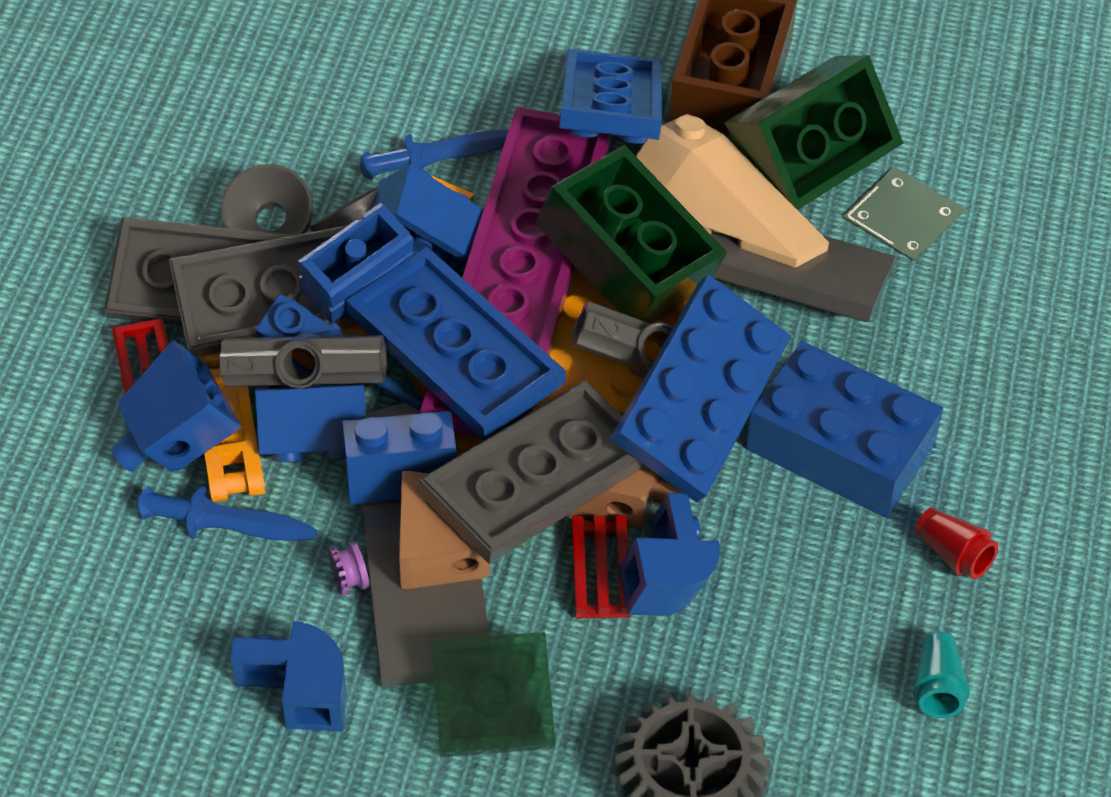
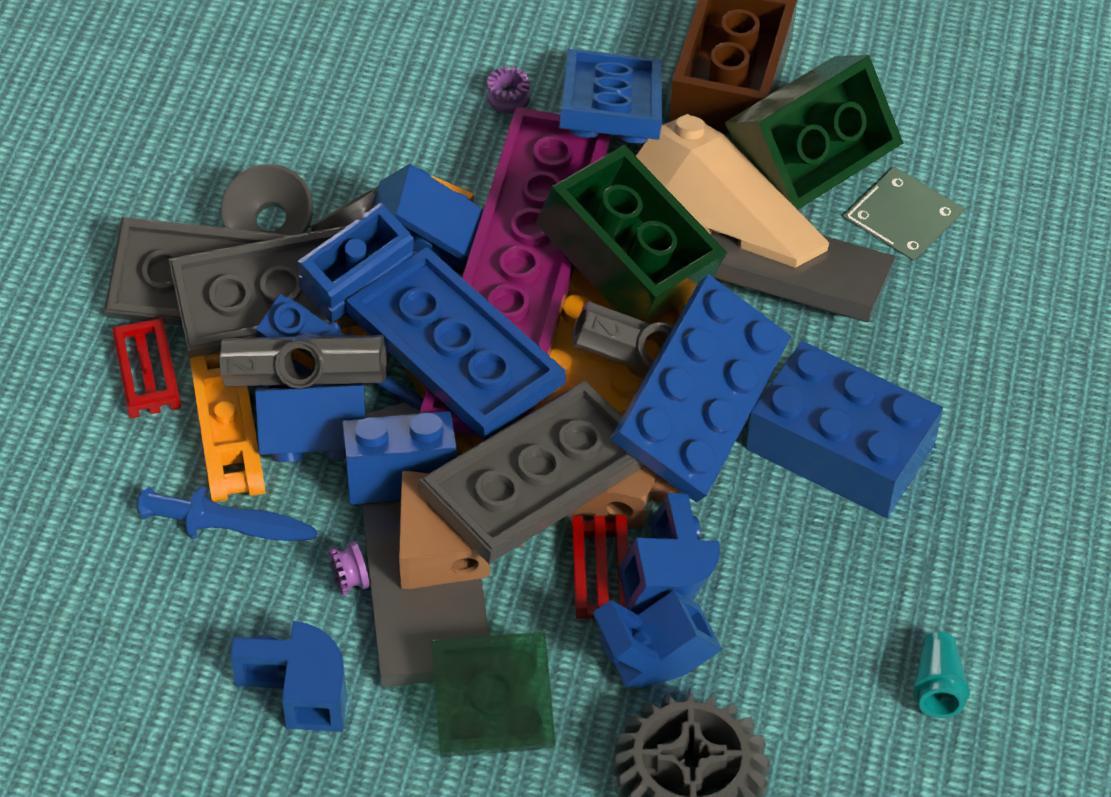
blue torso [111,340,242,472] -> none
blue sword [359,130,509,181] -> none
red cone [915,507,999,579] -> none
none -> medium lavender bush [488,66,530,113]
none -> blue brick [593,590,722,688]

